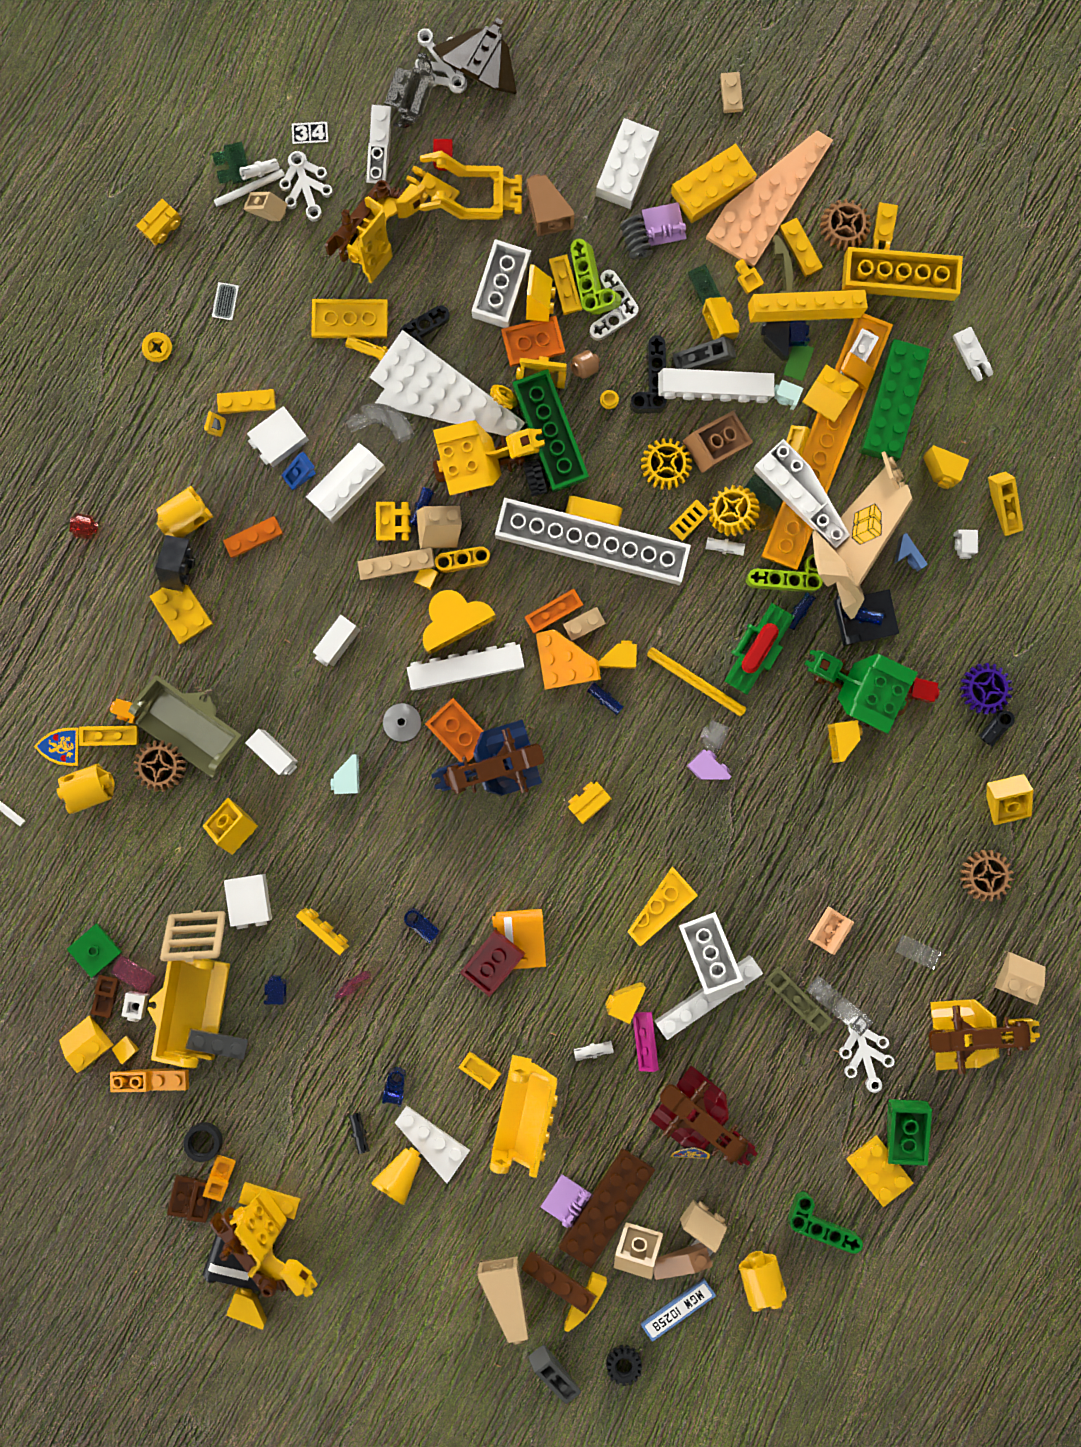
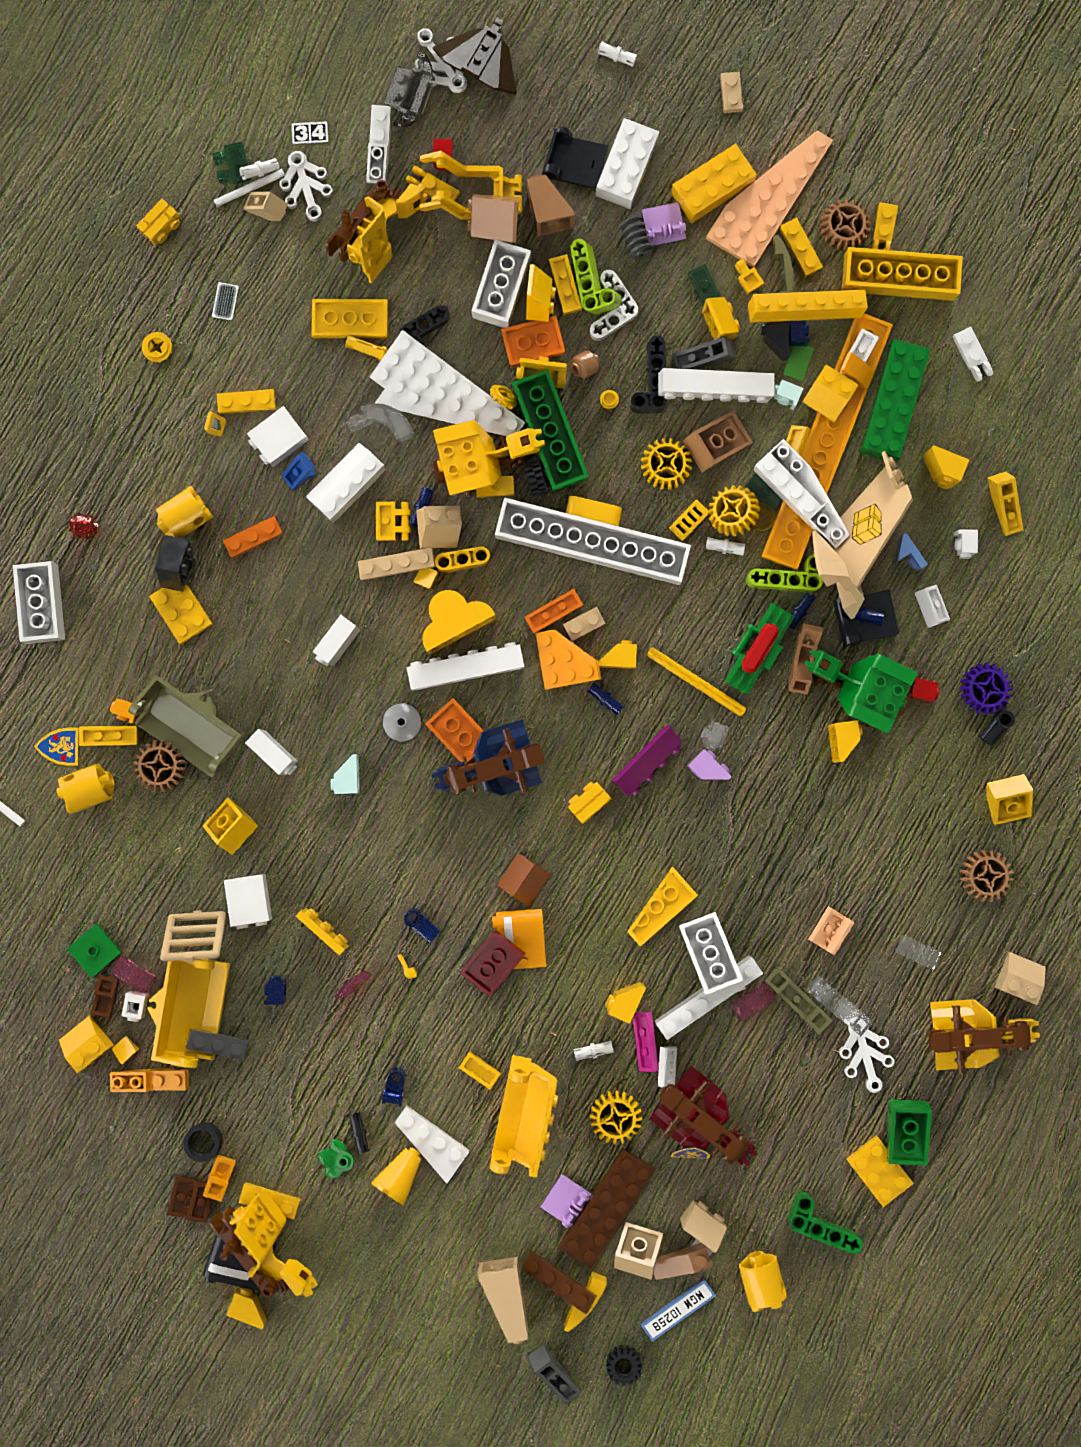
none -> white brick [13,561,65,644]
none -> green plate [318,1139,355,1178]
none -> yellow hand [397,954,417,979]
none -> medium nougat slope [468,194,519,243]
none -> yellow plate [476,476,515,498]
none -> dark orange slope [498,853,550,906]
none -> black door [542,126,609,189]
none -> yellow gear [590,1090,642,1144]
none -> white pin [598,42,637,67]
none -> magenta slope [611,724,683,797]
none -> white plate [658,1045,677,1087]
none -> clear pink slope [731,983,776,1021]
none -> medium nougat arch [788,624,823,694]
none -> white slope [915,584,950,628]

